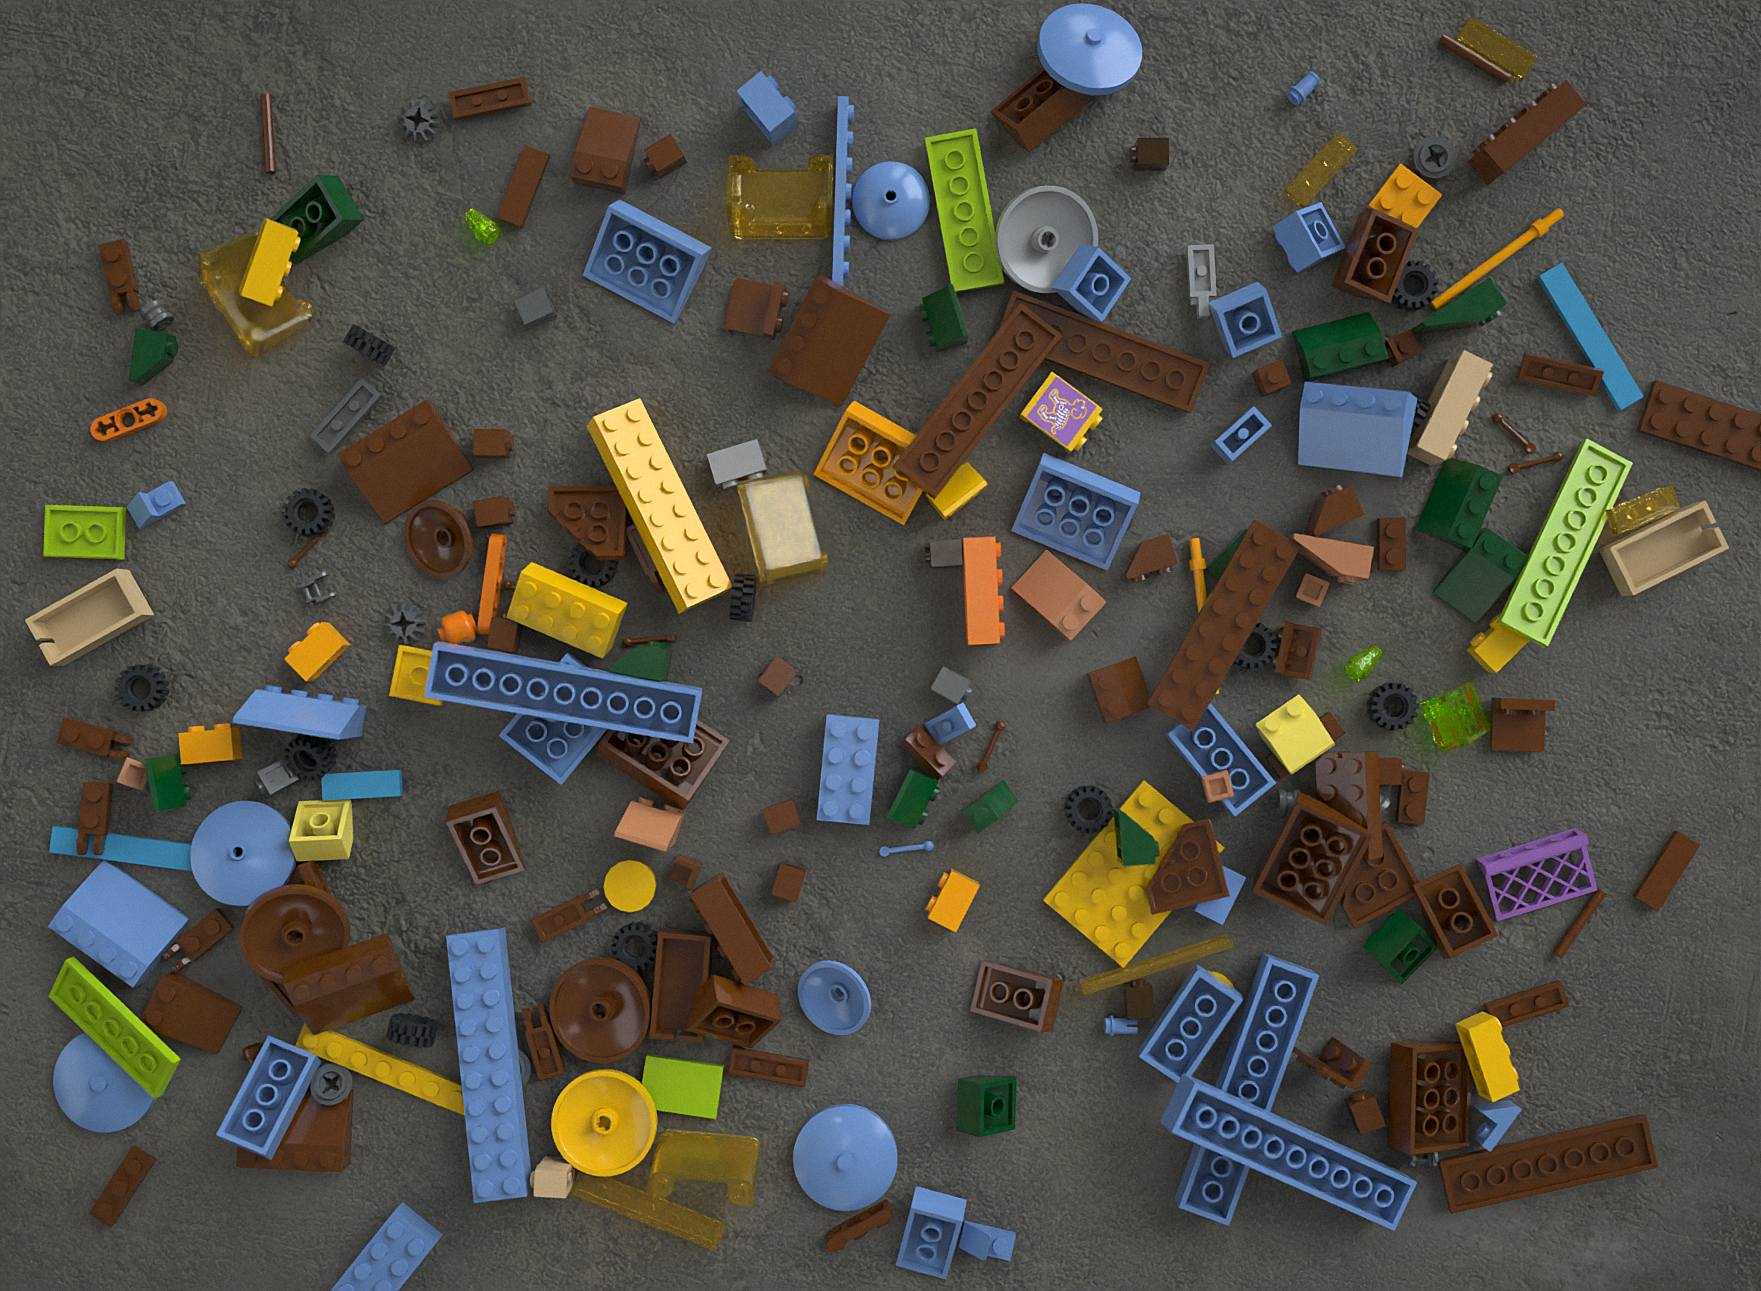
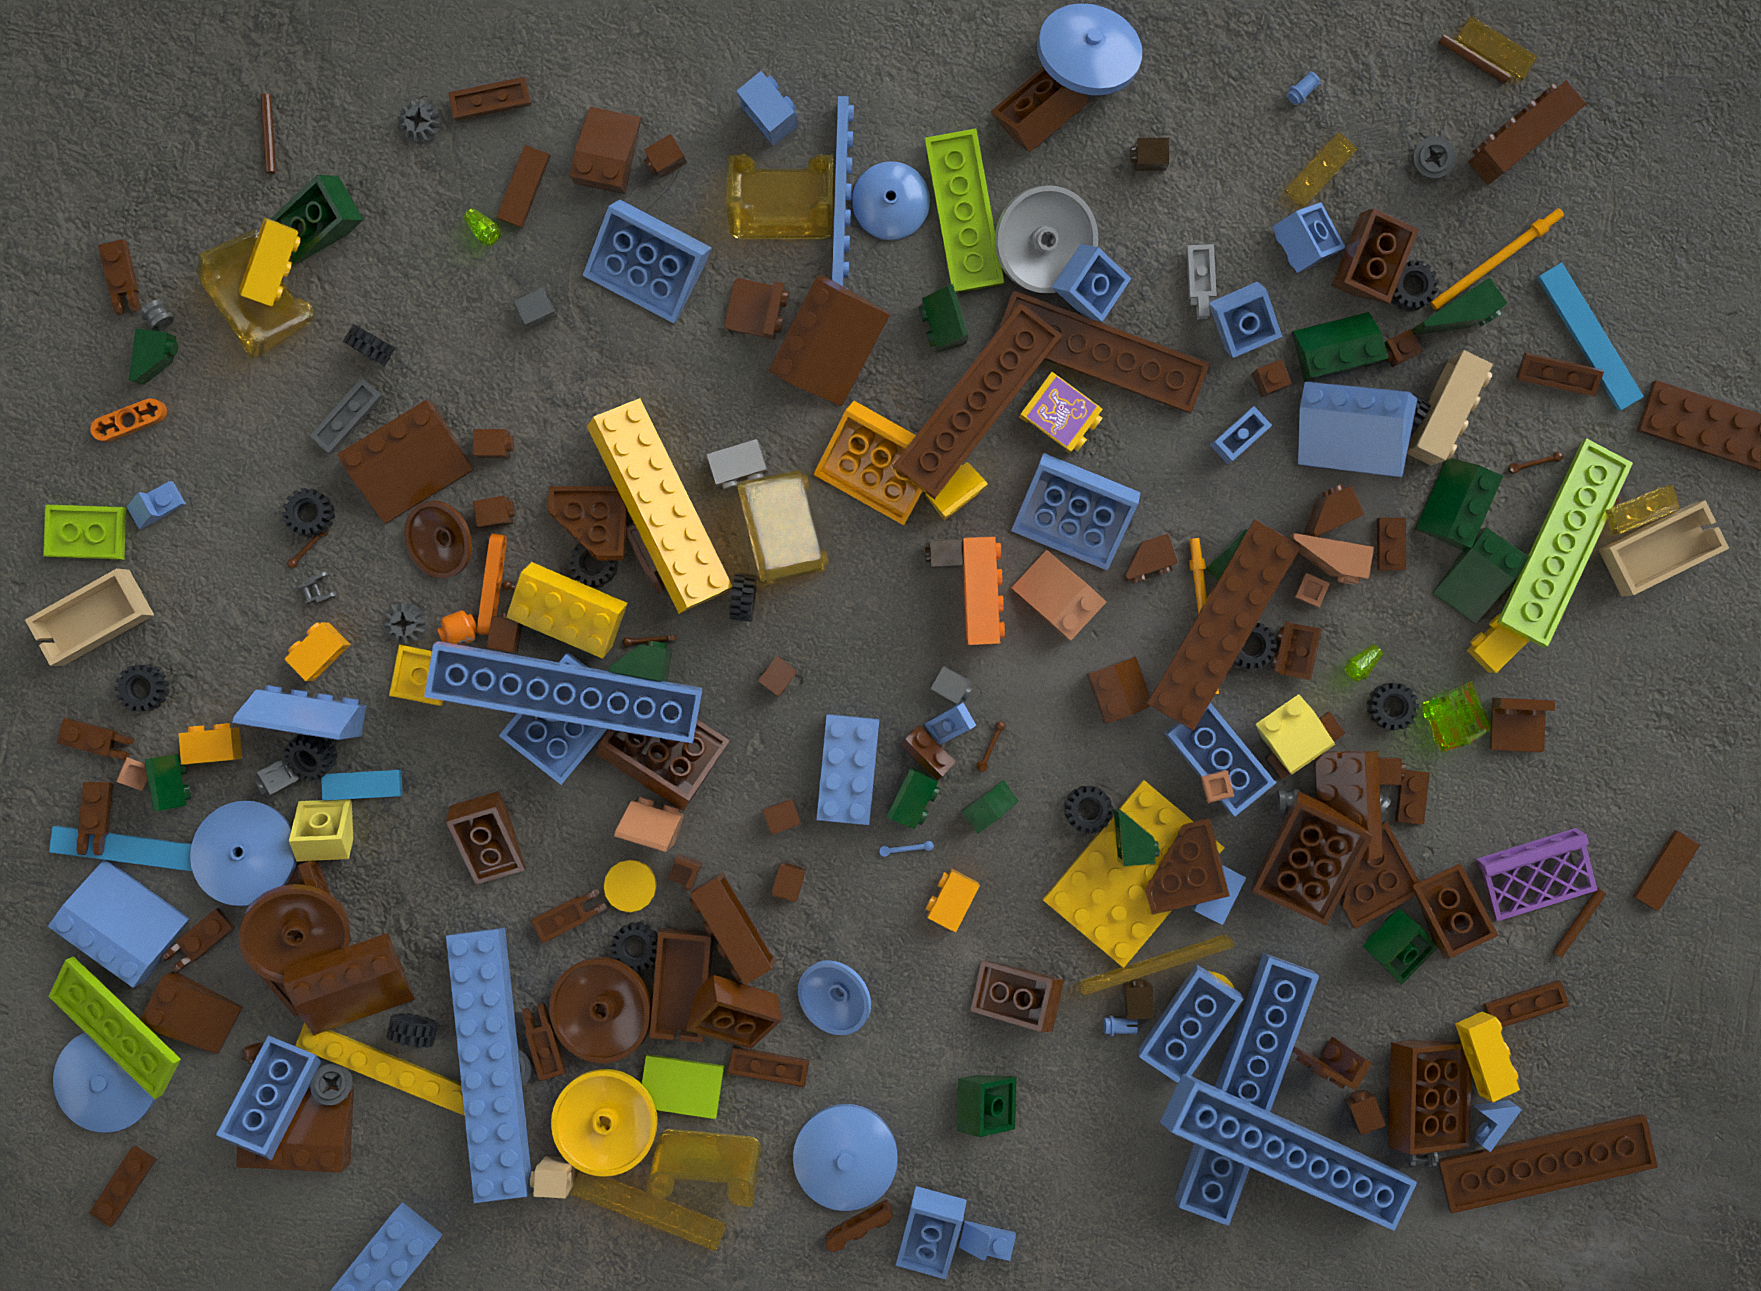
light orange plate [1366,163,1442,228] -> none
reddish brown hinge [1492,413,1536,454] -> none

